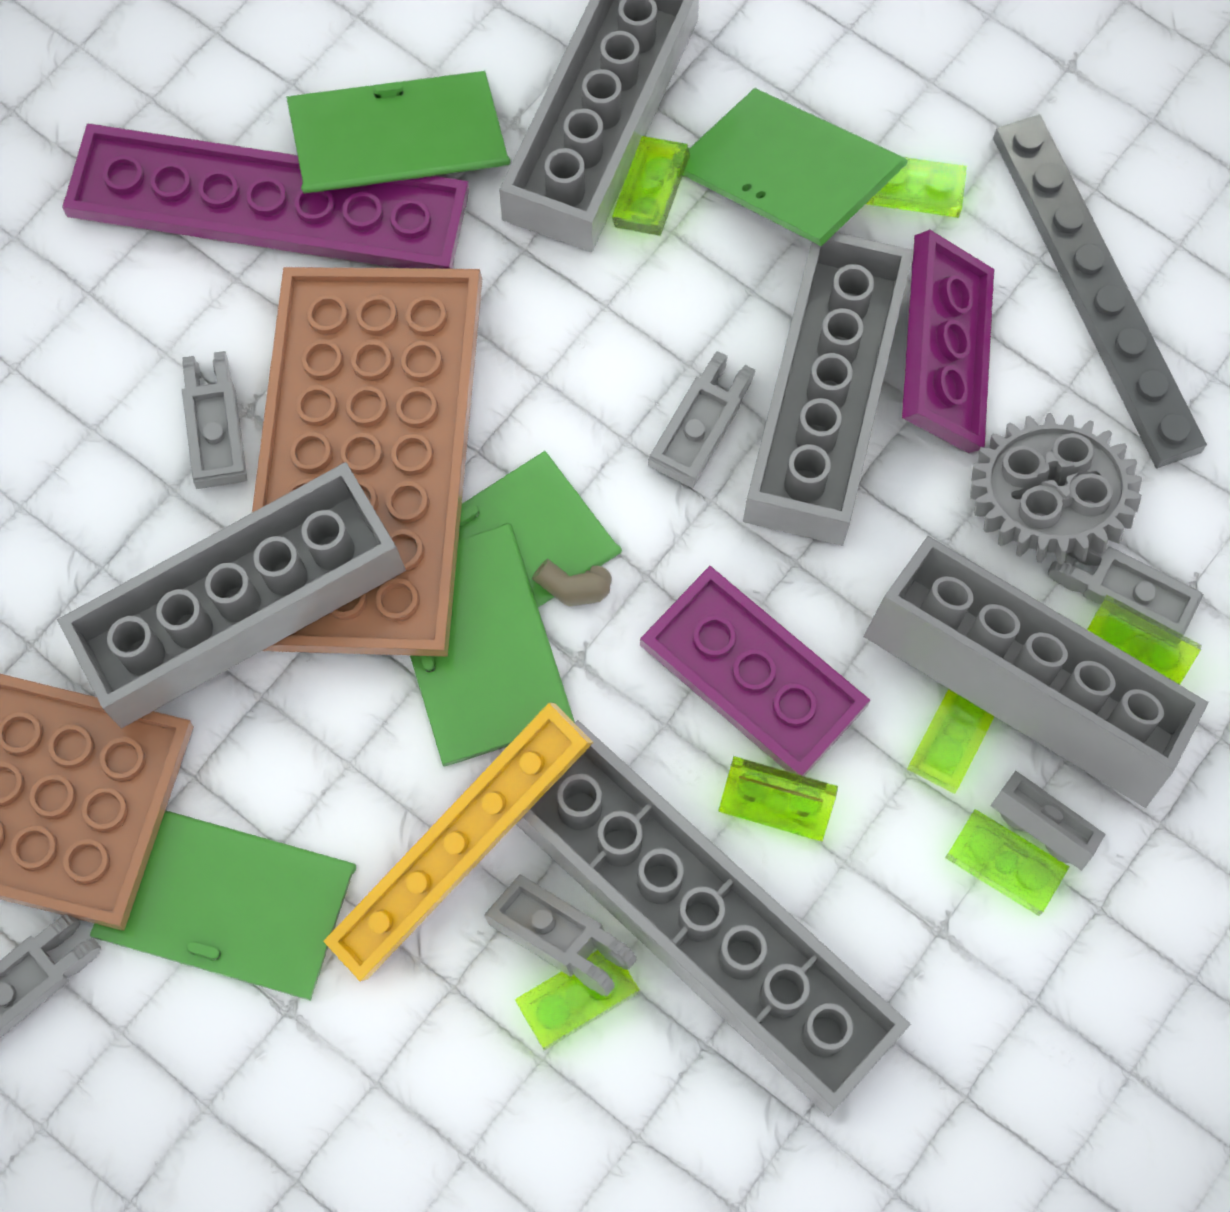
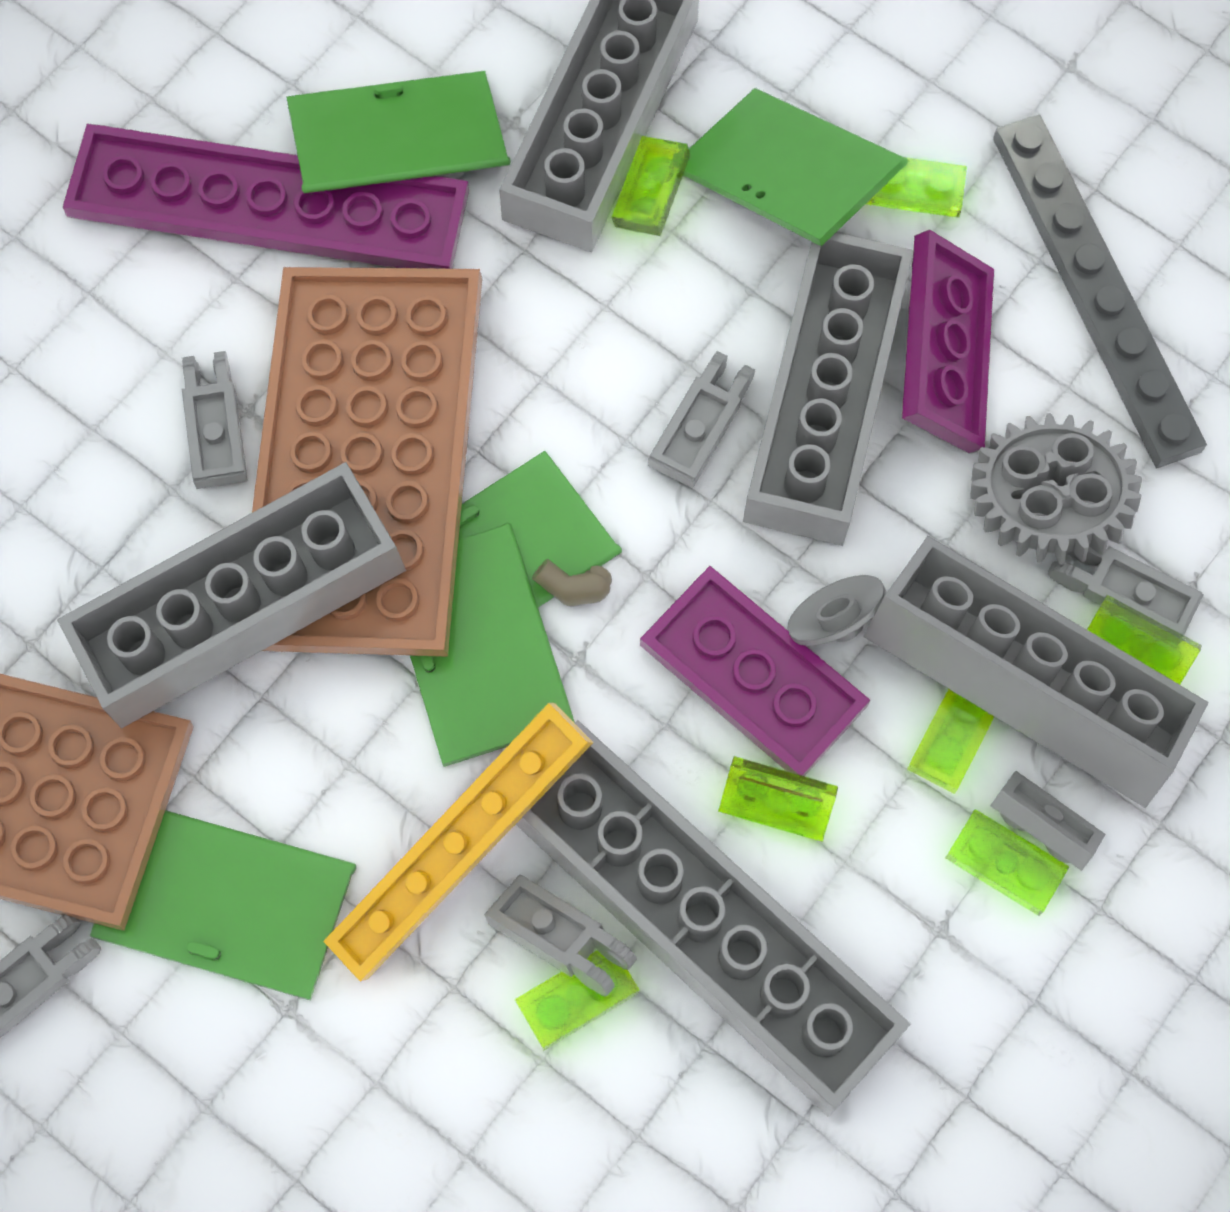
none -> light grey dish [787,575,886,646]

